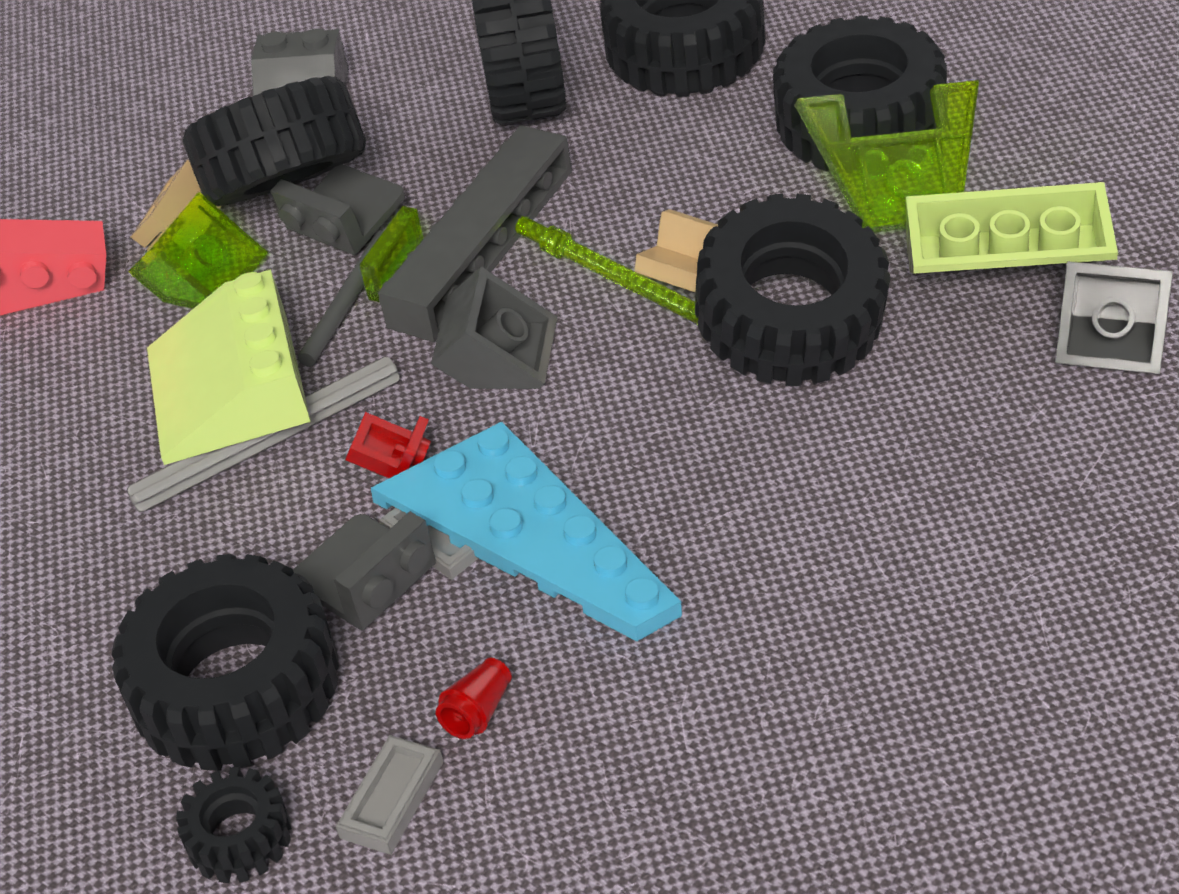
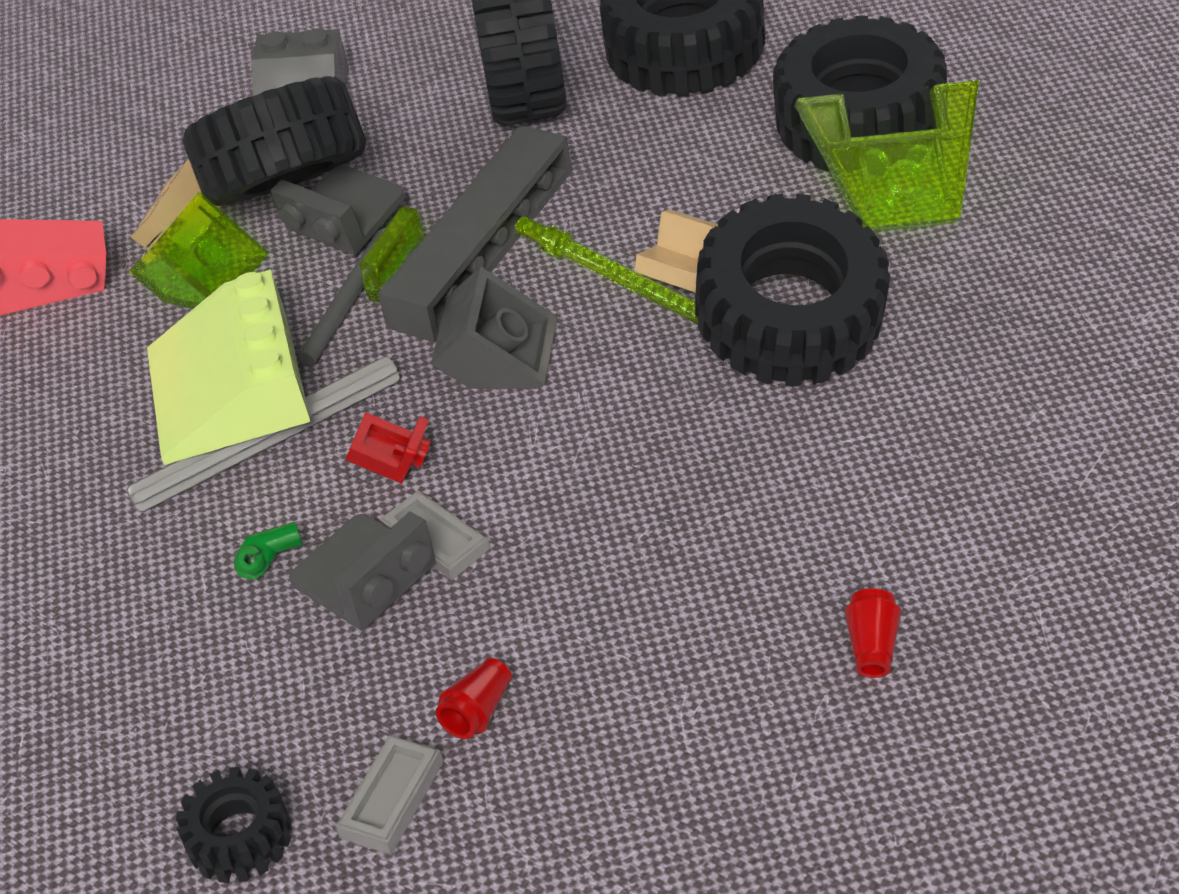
black tyre [111,554,339,771] -> none
medium azure wing [371,422,682,641] -> none
yellowish green slope [906,182,1118,274] -> none
slope [1055,261,1173,374] -> none
none -> green arm [234,522,303,579]
none -> red cone [844,588,901,678]

